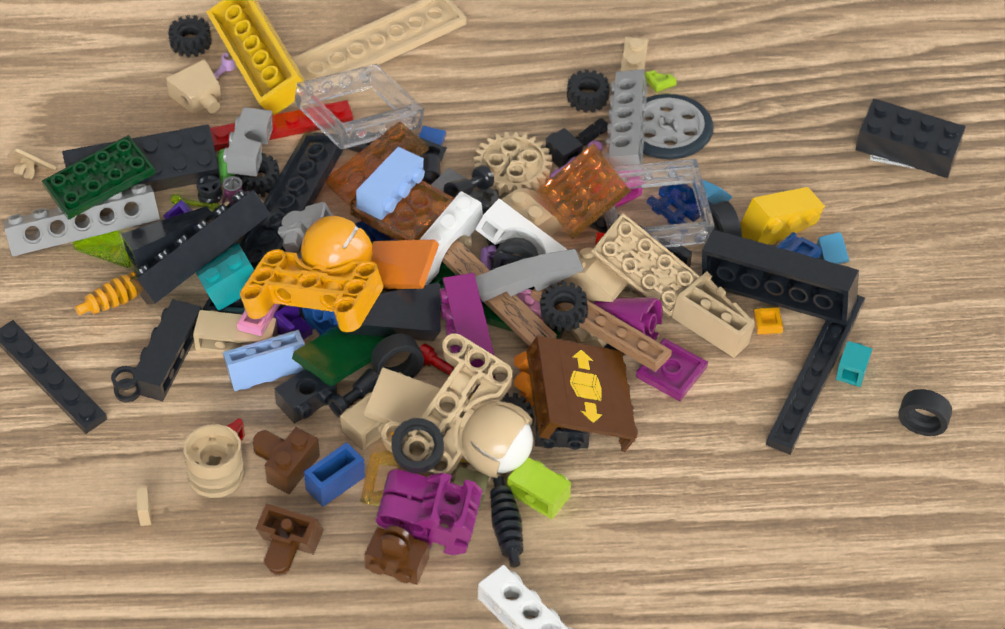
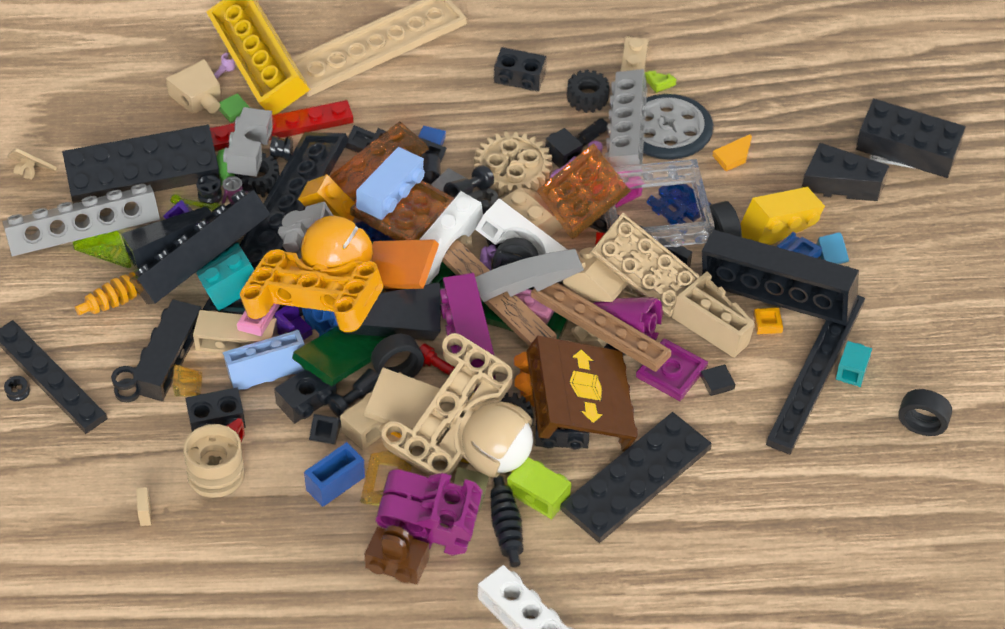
dark green tile [42,135,156,220] -> none
black tyre [168,15,212,58] -> none
reddish brown brick [253,427,320,495] -> none
reddish brown brick [256,503,324,575] -> none
clear window [294,64,424,149] -> none
black tyre [391,418,444,473] -> none
black tyre [540,282,588,332] -> none
dark azure slope [698,179,732,204] -> none
none -> black bush [4,376,30,401]
none -> clear yellow slope [173,365,202,397]
none -> black brick [185,387,246,432]
none -> bright green tile [218,93,250,123]
none -> black wheel [270,136,293,161]
none -> light orange brick [298,175,359,221]
none -> black slope [309,414,341,445]
none -> black brick [494,47,547,92]
none -> black plate [560,412,712,544]
none -> black tile [700,364,735,396]
none -> light orange tile [713,134,752,171]
none -> black wedge [802,143,889,201]

